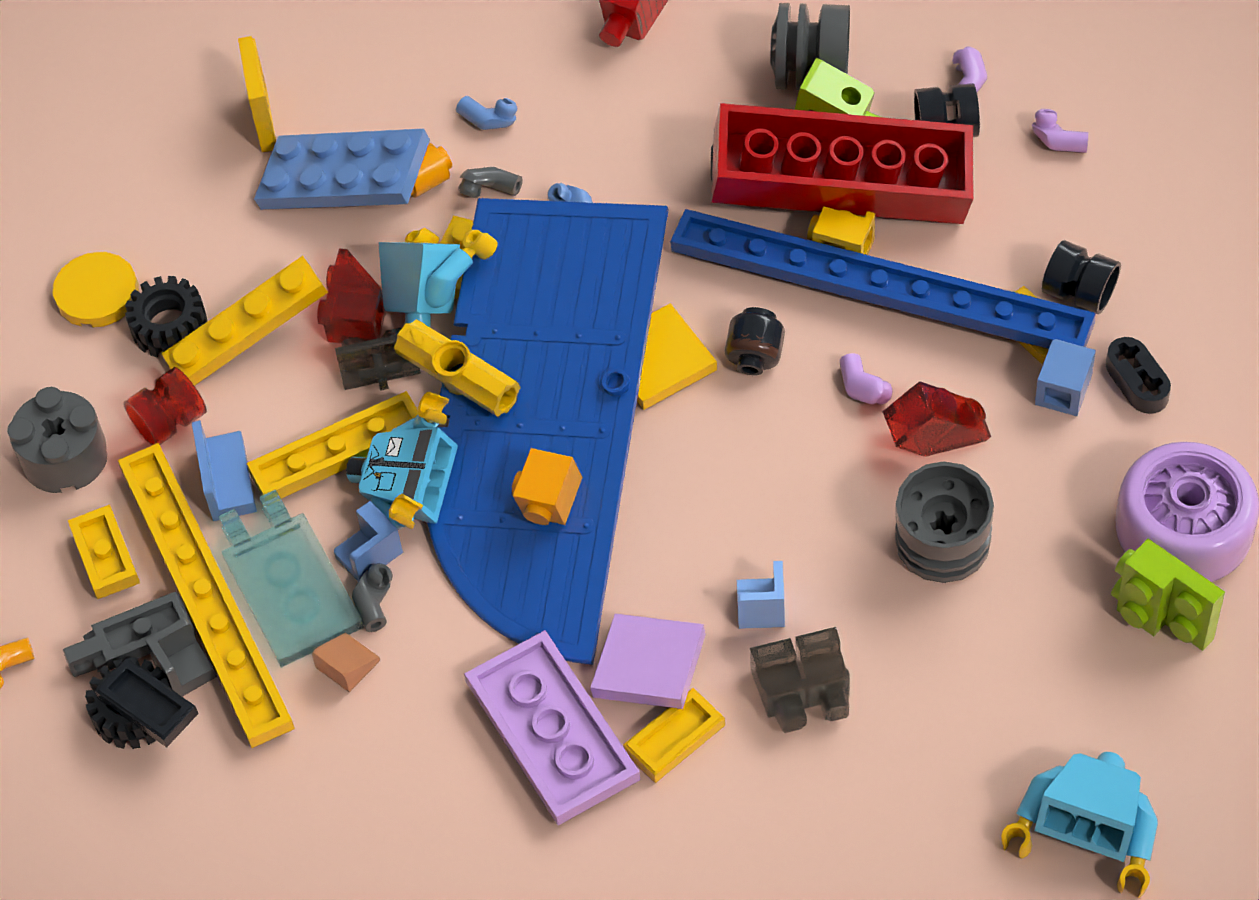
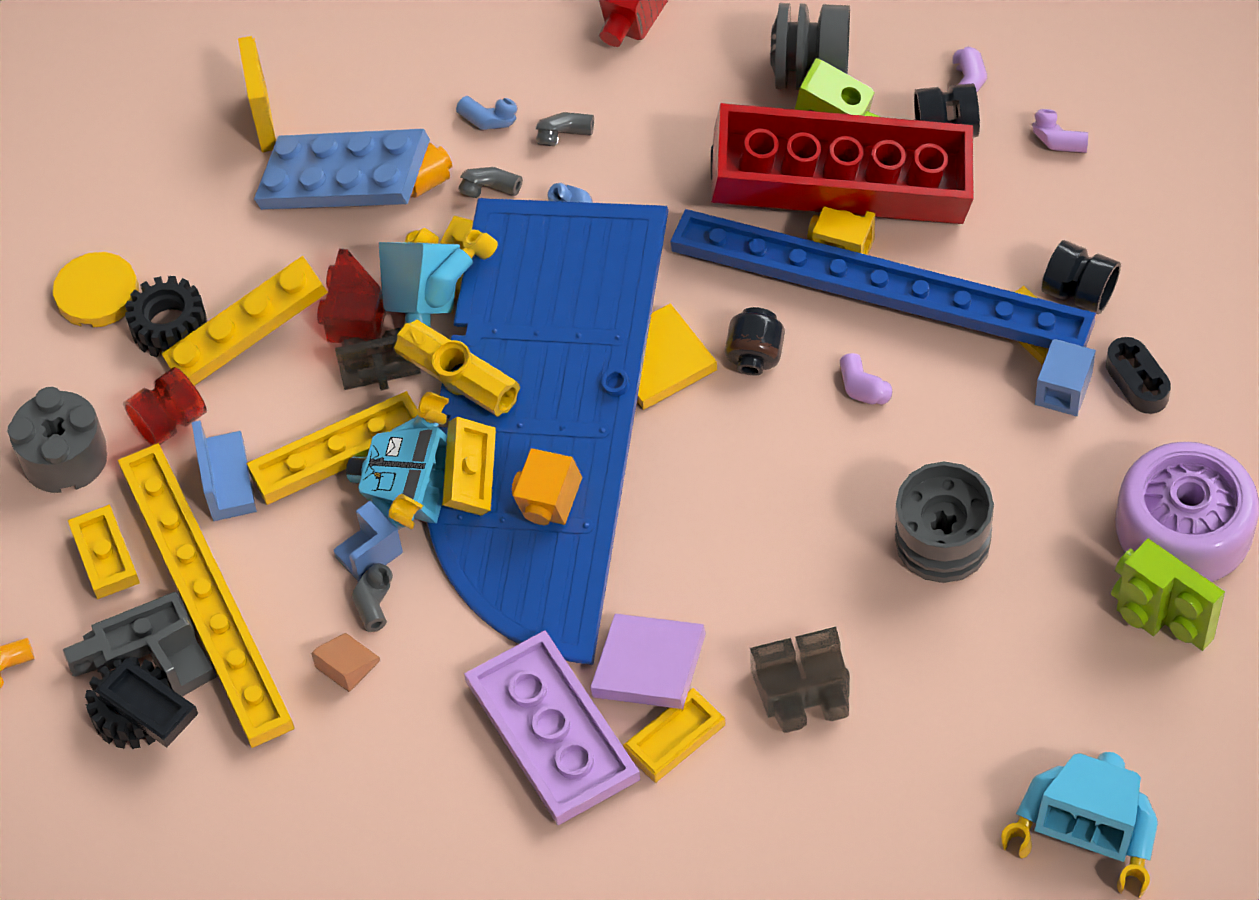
clear light blue tile [218,489,364,668] -> none
light blue panel [737,561,785,629] -> none
clear red slope [882,381,992,457] -> none
none -> yellow plate [442,417,496,516]
none -> dark grey arm [536,112,594,146]

